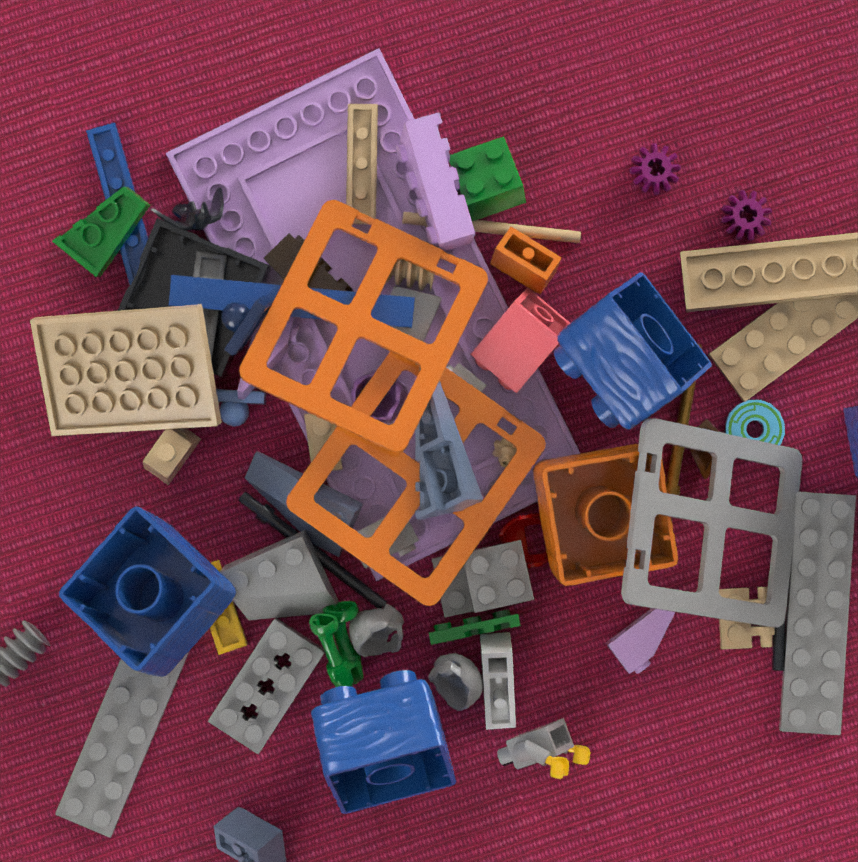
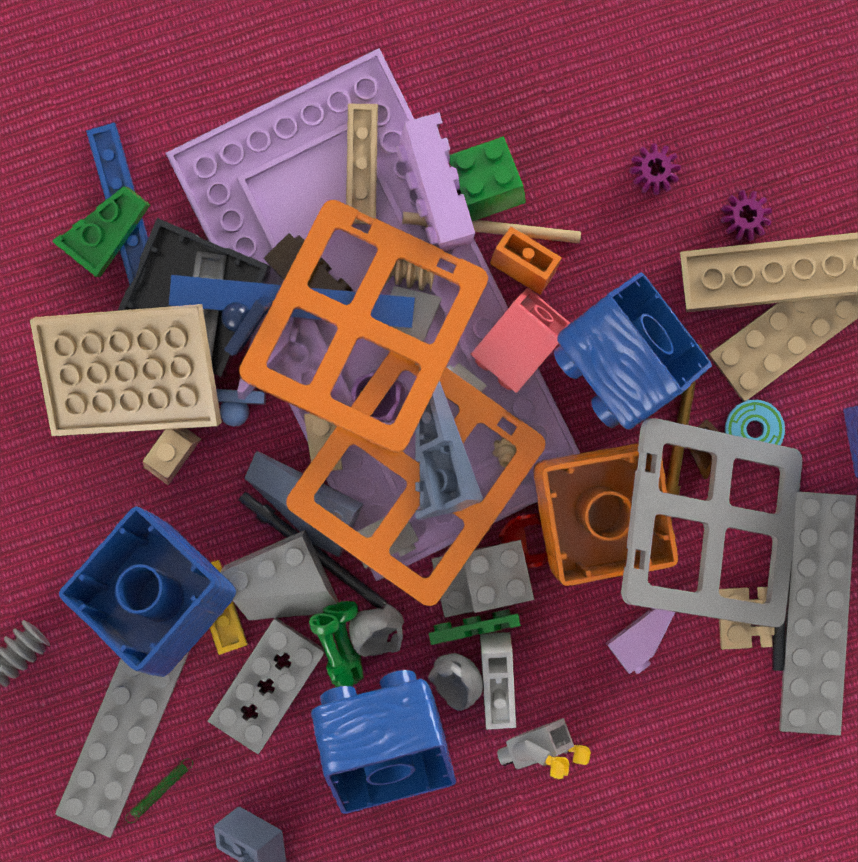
black animal [151,187,224,231] -> none
none -> green piece [125,758,193,823]

